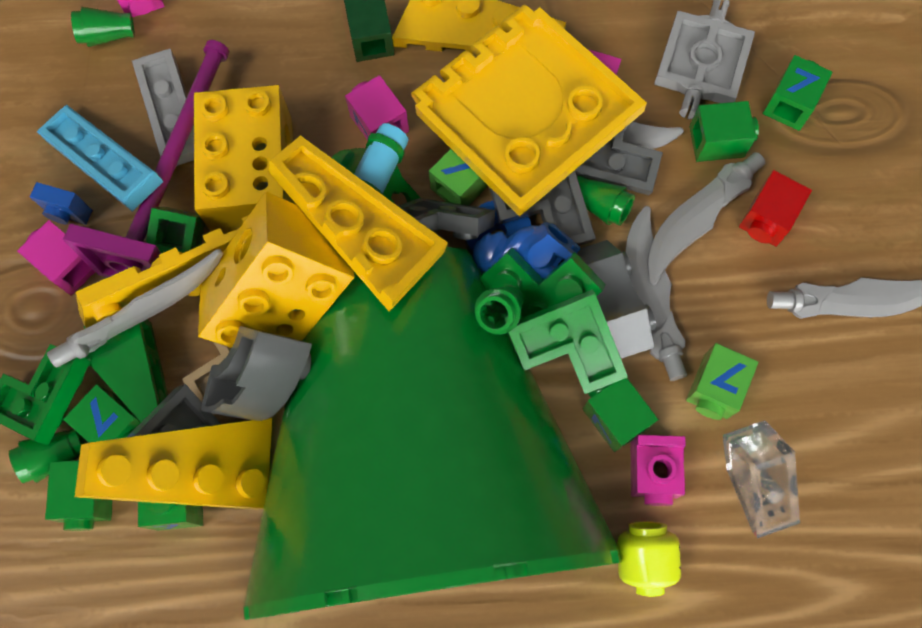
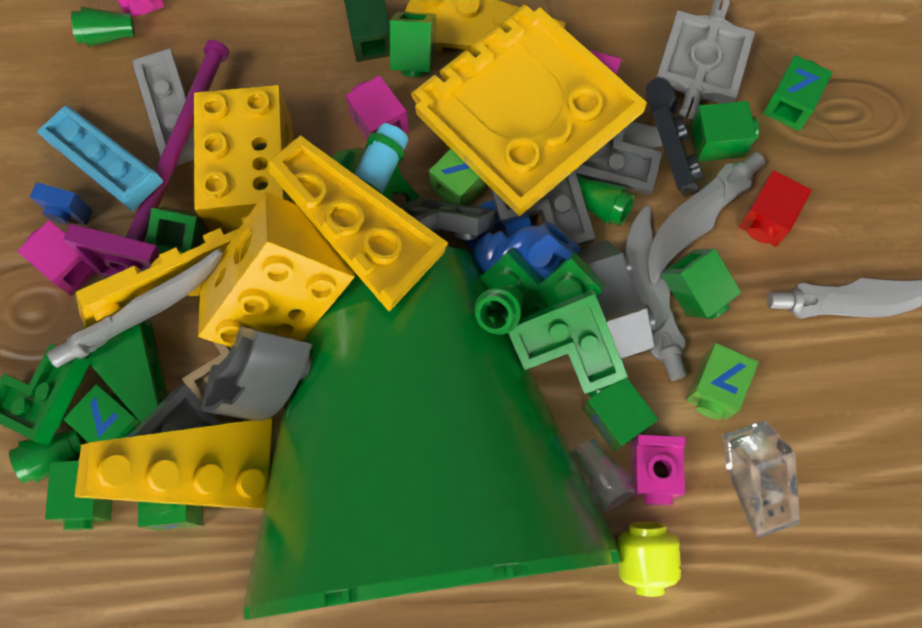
none -> green brick [390,11,436,77]
none -> clear cone [573,439,636,511]
none -> black hinge [645,76,704,197]
none -> green brick [660,248,741,319]

